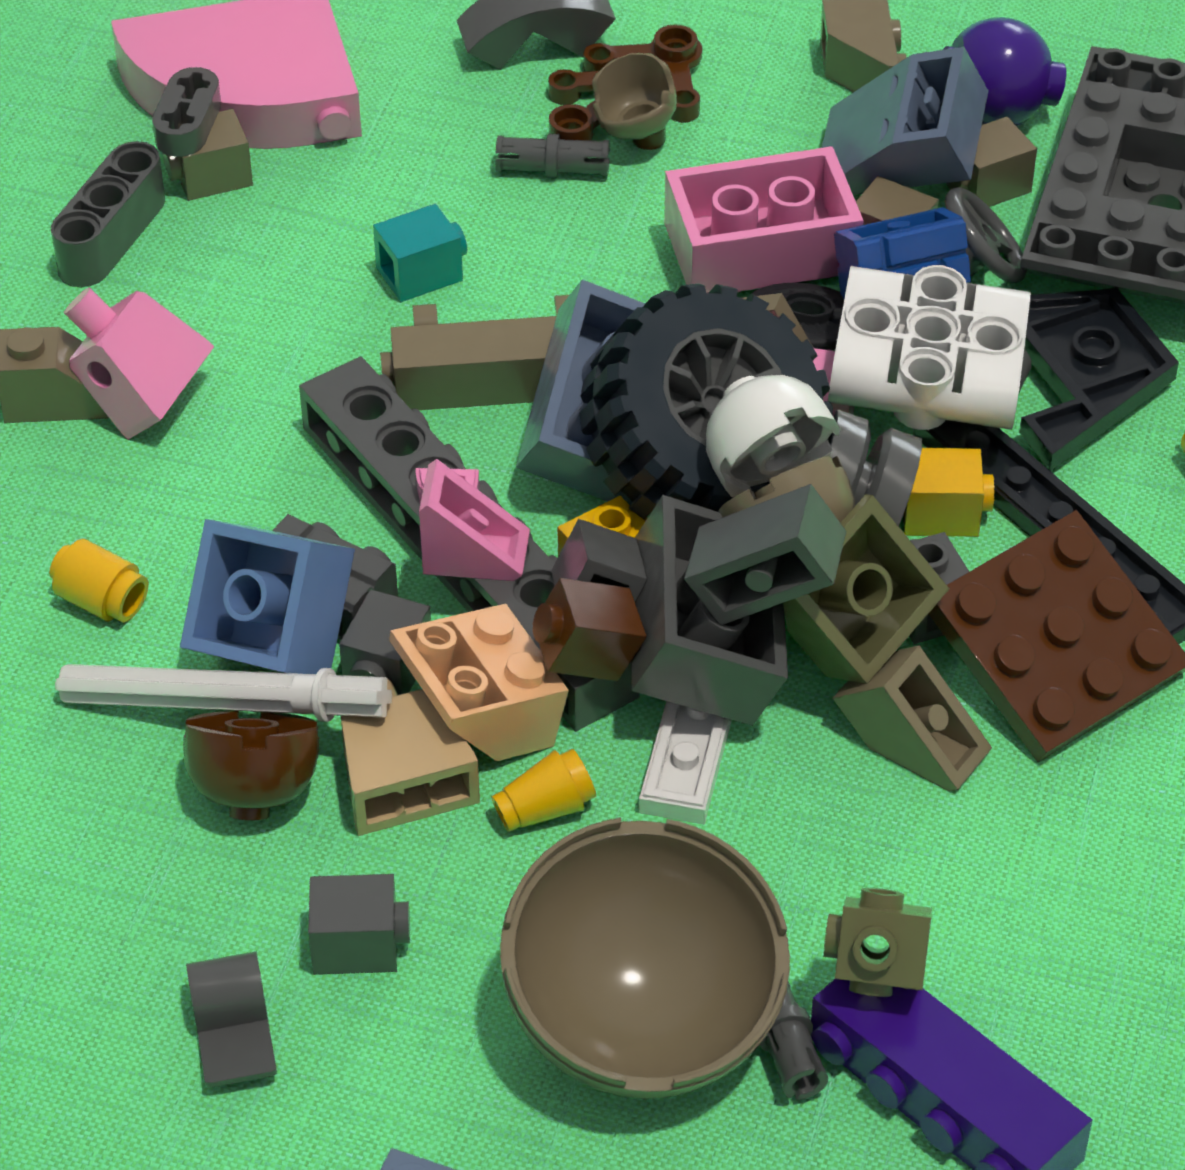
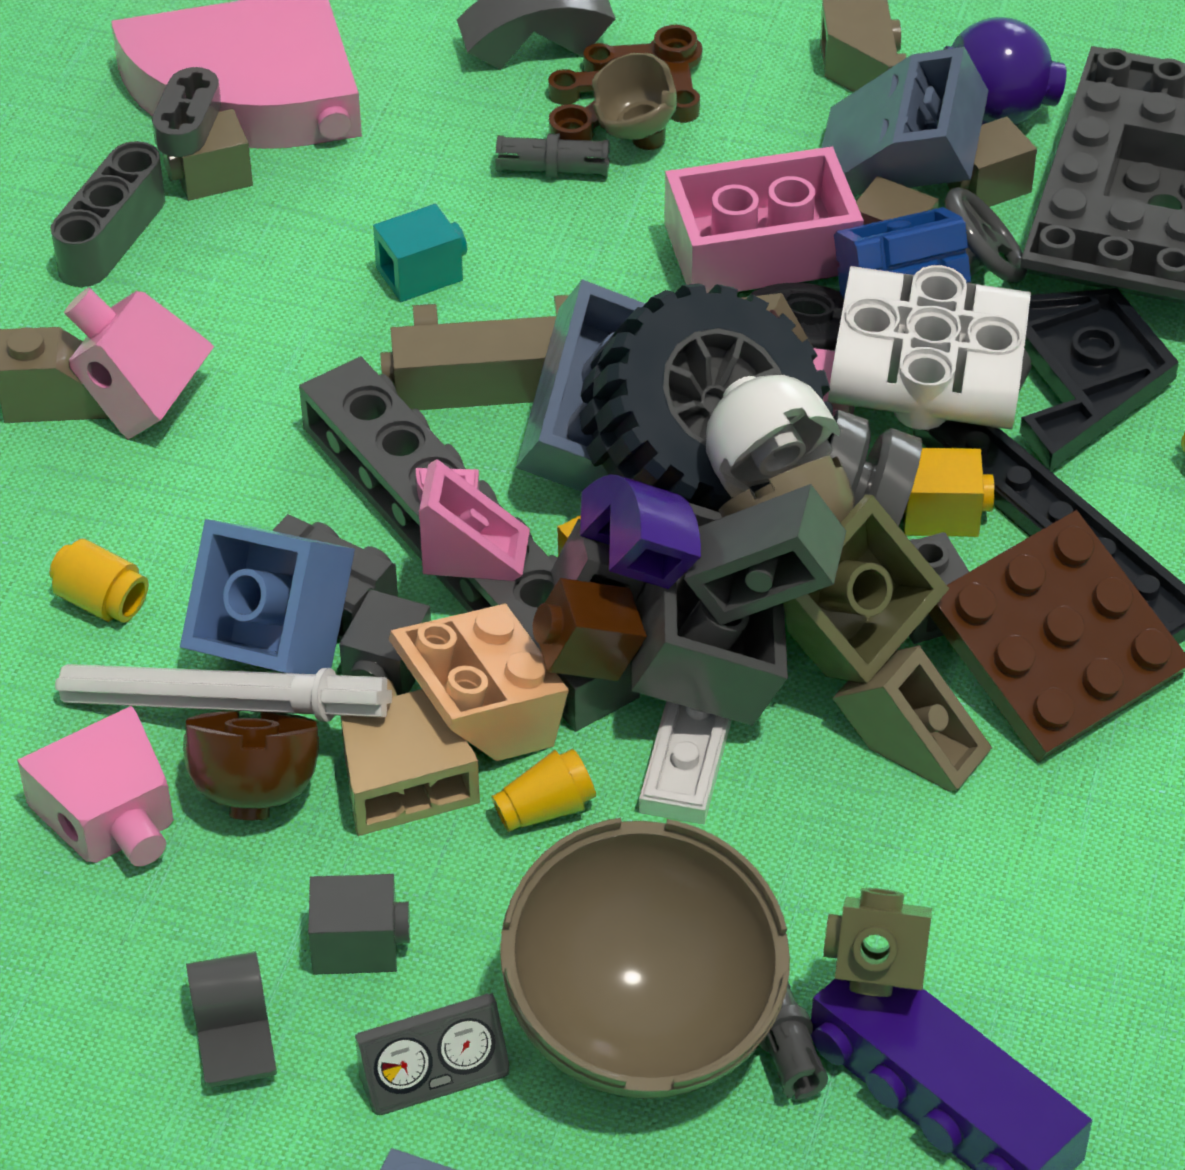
none -> bright pink torso [17,706,174,867]
none -> slope [355,993,509,1115]
none -> dark purple brick [580,474,701,589]

